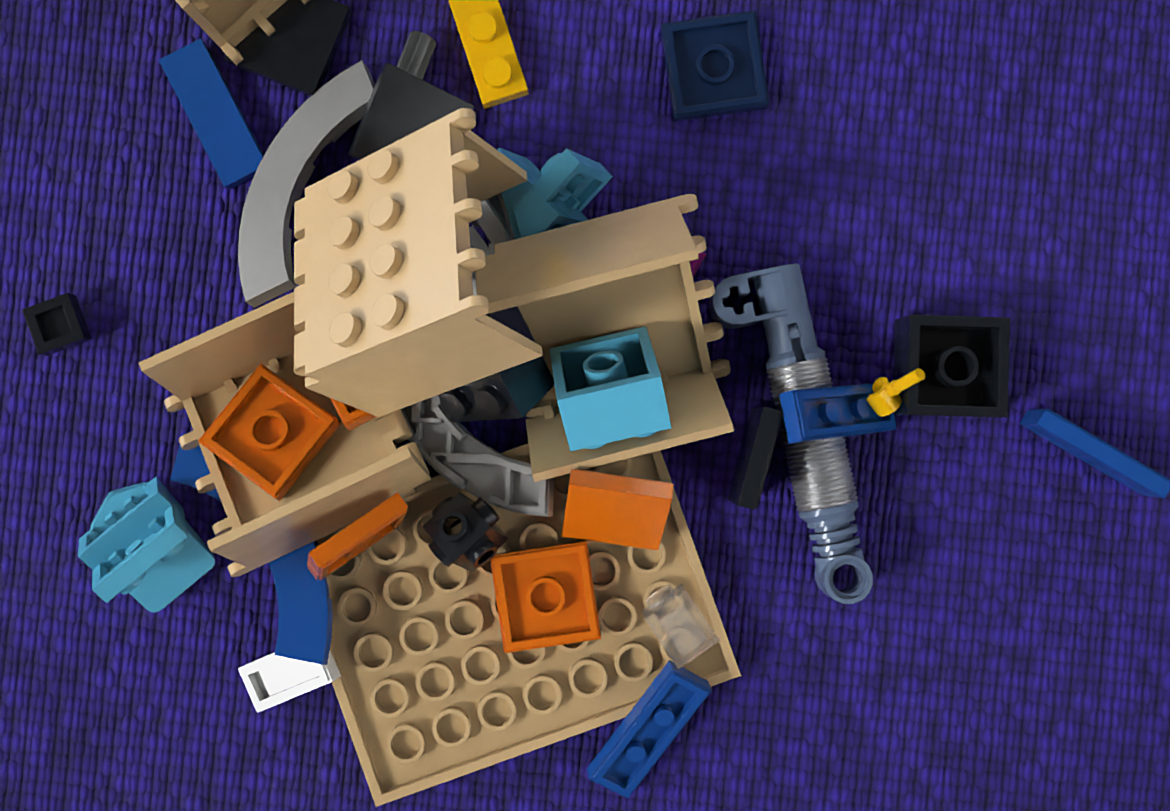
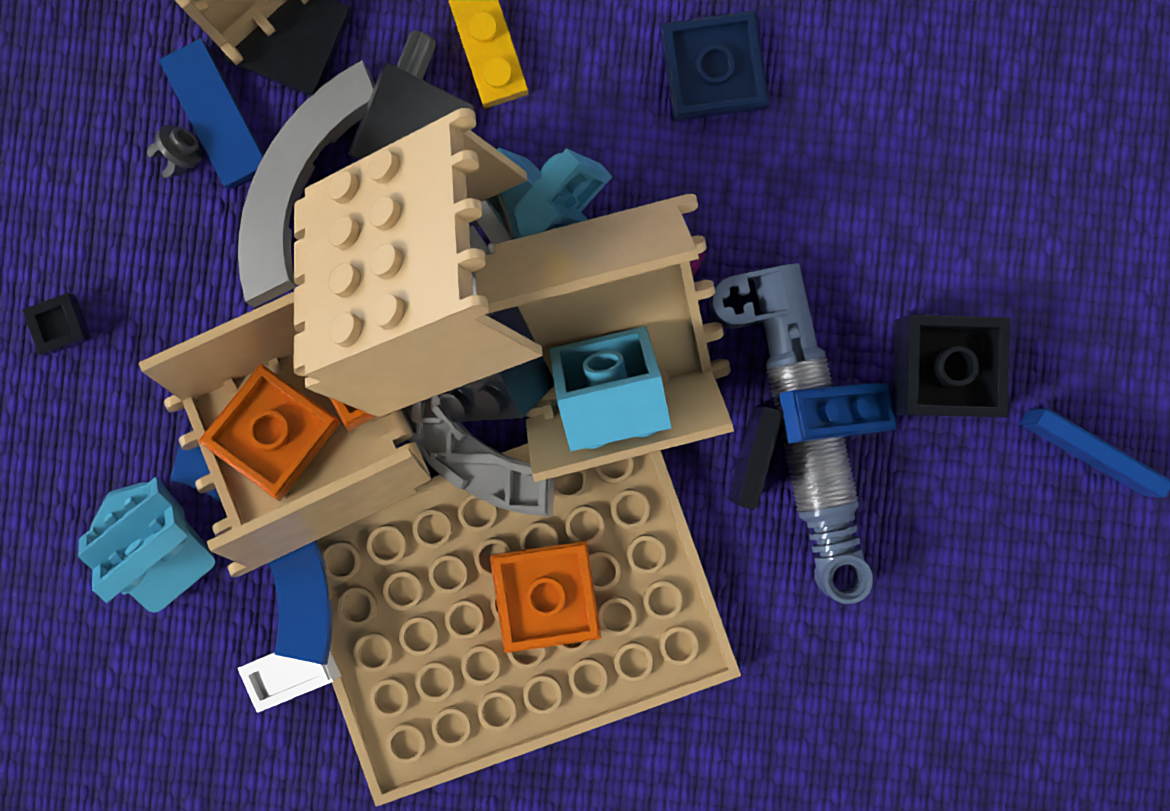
orange tile [307,492,408,581] -> none
black brick [422,492,509,572] -> none
orange tile [562,469,674,550] -> none
blue tile [587,660,712,798] -> none
clear brick [642,584,720,669] -> none
yellow hand [866,368,925,417] -> none
none -> dark grey plate [147,125,202,178]

